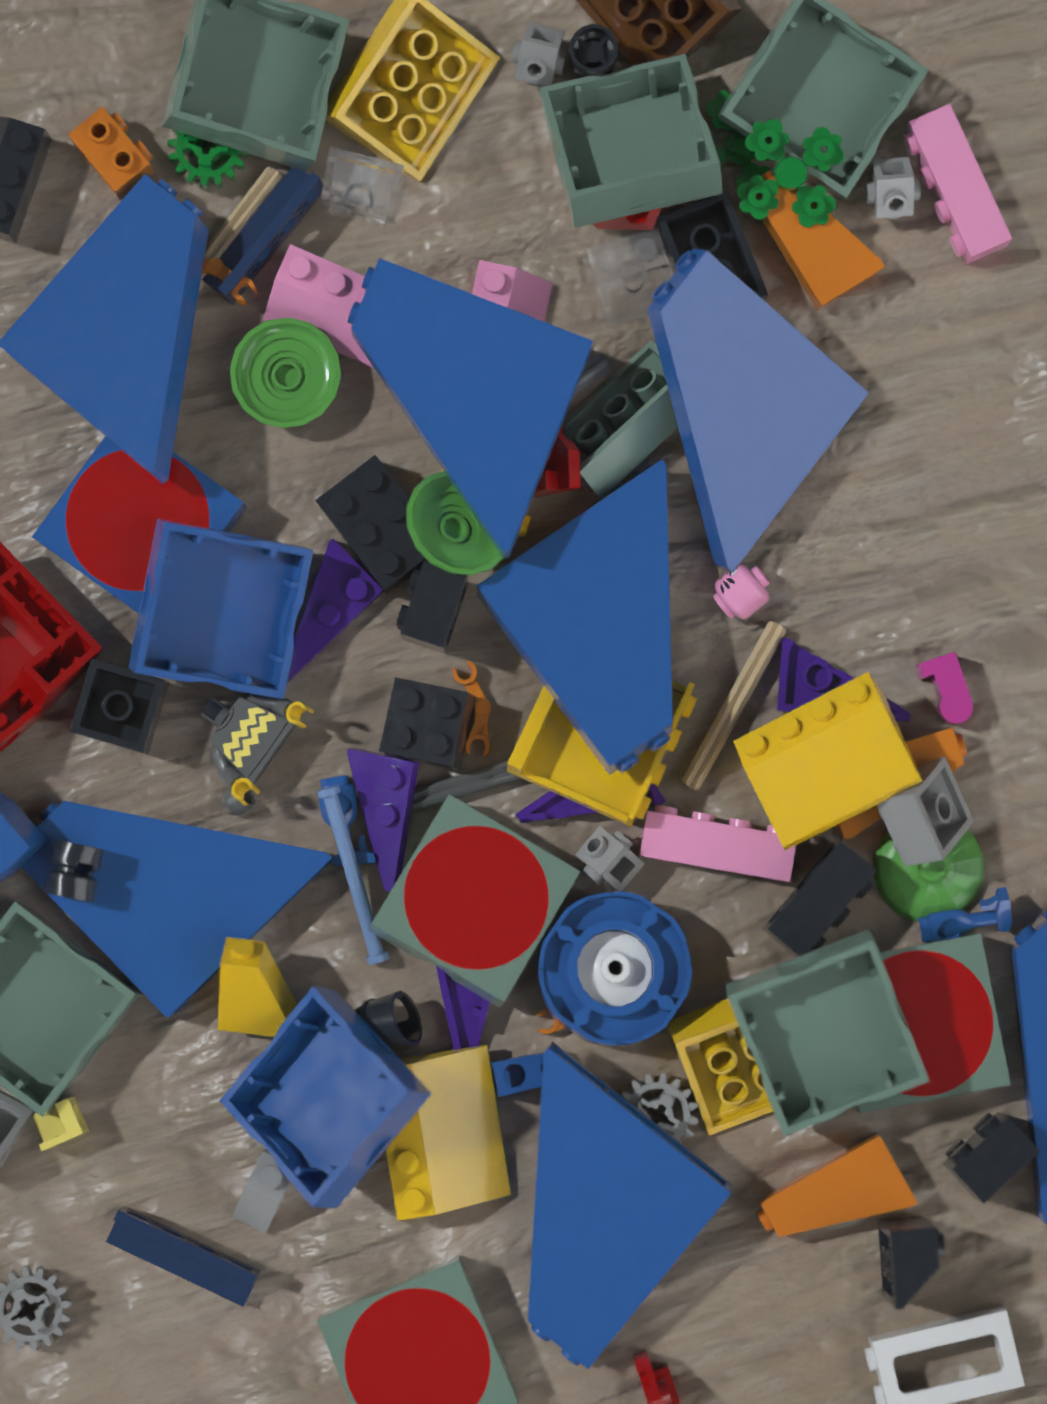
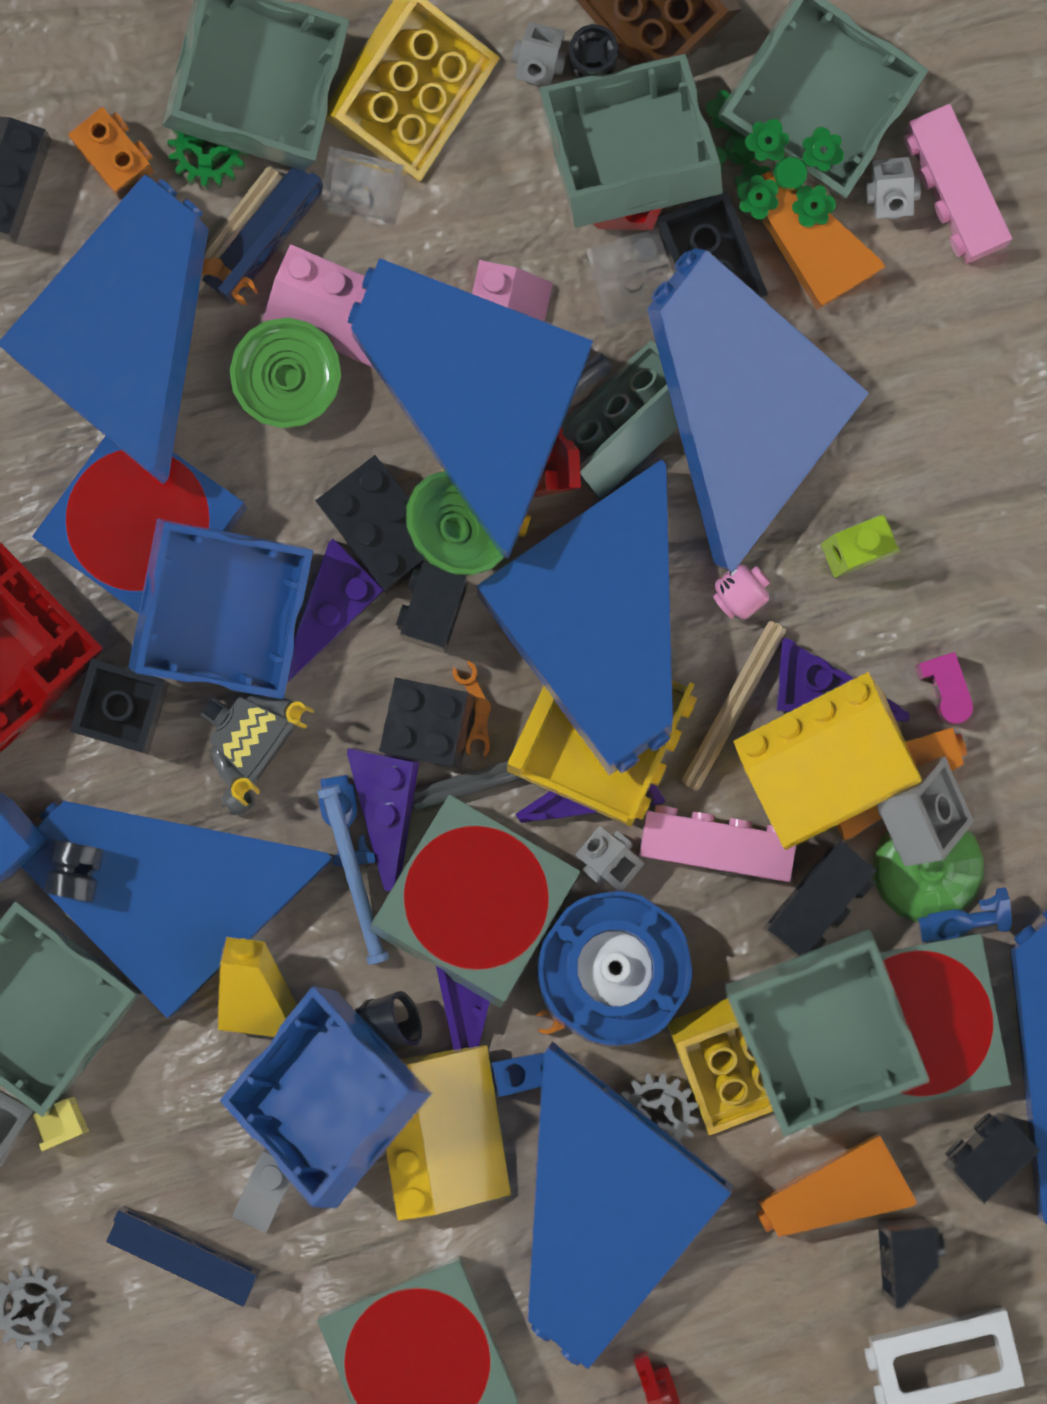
none -> lime torso [820,514,901,579]

